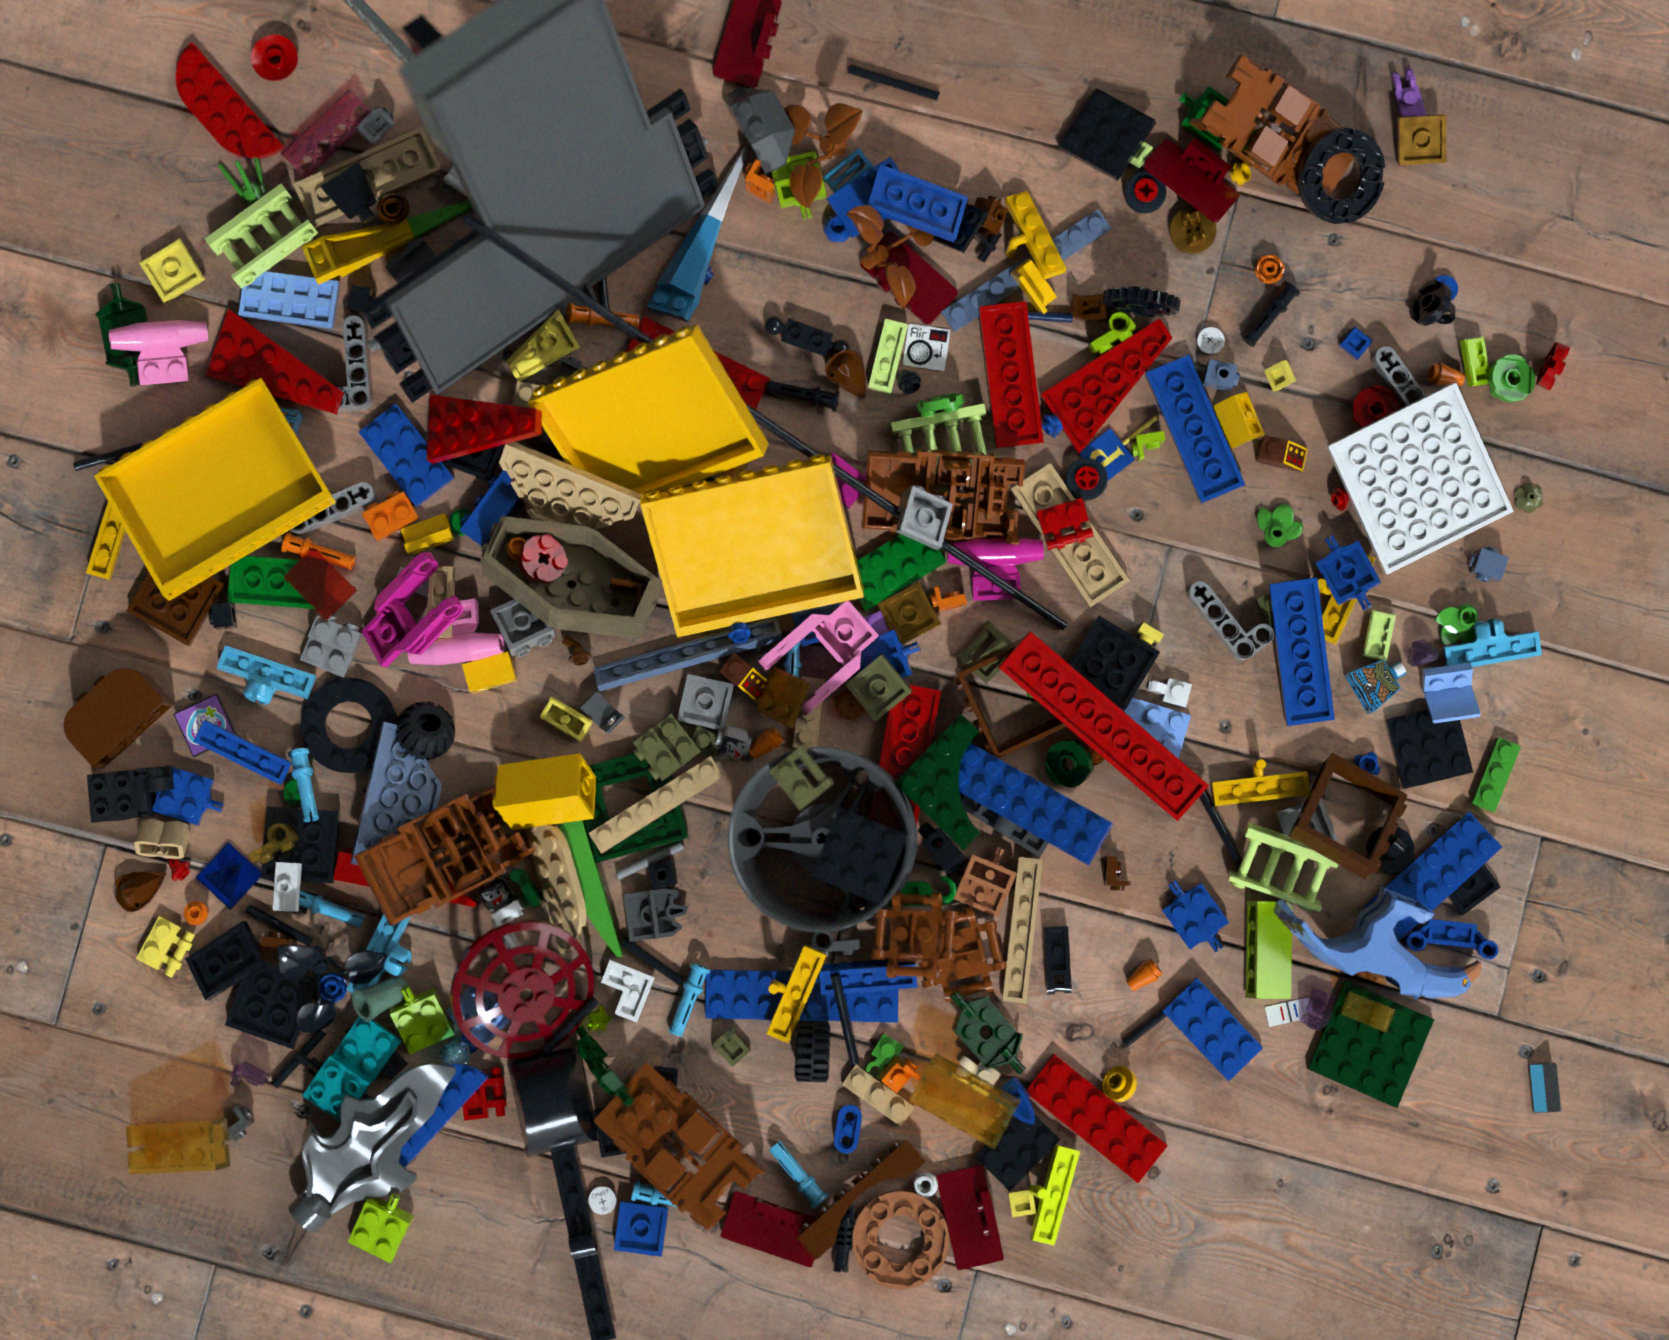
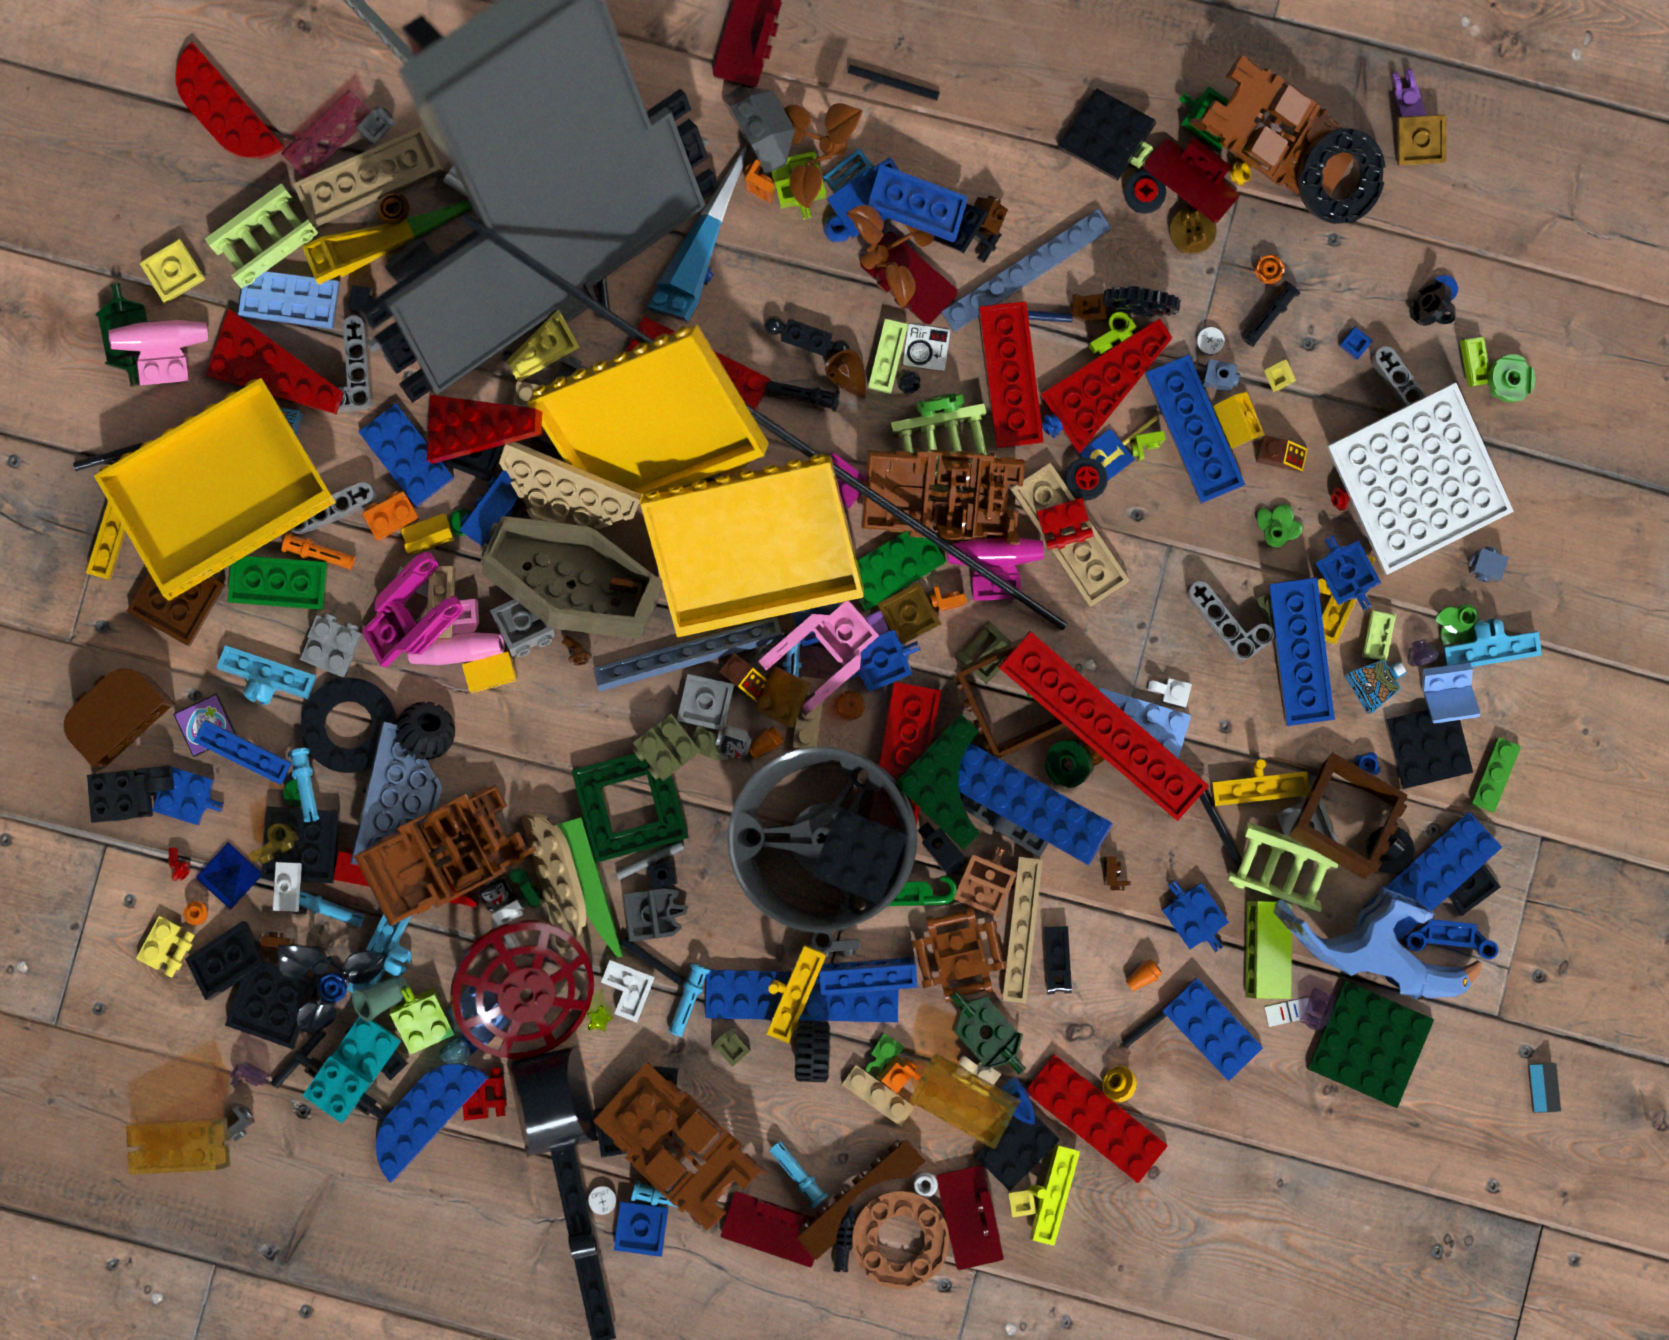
reddish brown piece [113,872,167,912] -> none
tan brick [134,819,190,859] -> none
black plate [208,602,238,630] -> none
bright green plant [218,158,268,206] -> none
black bar [246,904,314,946] -> none
red dish [251,34,298,81] -> none
clear red piece [283,547,357,620] -> none
dark grey piece [288,1062,456,1232] -> none
black torso [321,162,377,224] -> none
lime plate [348,1193,414,1263] -> none
yellow brick [493,753,596,830] -> none
orange plate [506,537,526,561] -> none
plate [518,534,568,584] -> none
light yellow brick [539,696,593,742] -> none
black bar [541,996,599,1054] -> none
orange pin [566,303,639,329] -> none
dark green plate [576,1026,634,1106] -> none
dark grey bracket [579,691,625,734] -> none
tan plate [589,756,724,854] -> none
blue plate [728,623,751,643] -> none
olive plate [769,744,834,810] -> none
black bar [830,973,859,1065] -> none
blue plate [834,1104,862,1153] -> none
olive plate [845,654,913,722] -> none
dark orange brick [871,892,958,979] -> none
light grey plate [896,485,953,550] -> none
yellow plate [1005,191,1067,280] -> none
yellow panel [1010,258,1057,314] -> none
black plate [1069,615,1160,712] -> none
light yellow plate [1136,622,1164,645] -> none
clear yellow plate [1340,992,1395,1033] -> none
red plate [1352,385,1401,428] -> none
orange cone [1427,362,1465,386] -> none
olive plant [1514,483,1543,513] -> none
red plate [1536,342,1570,391] -> none

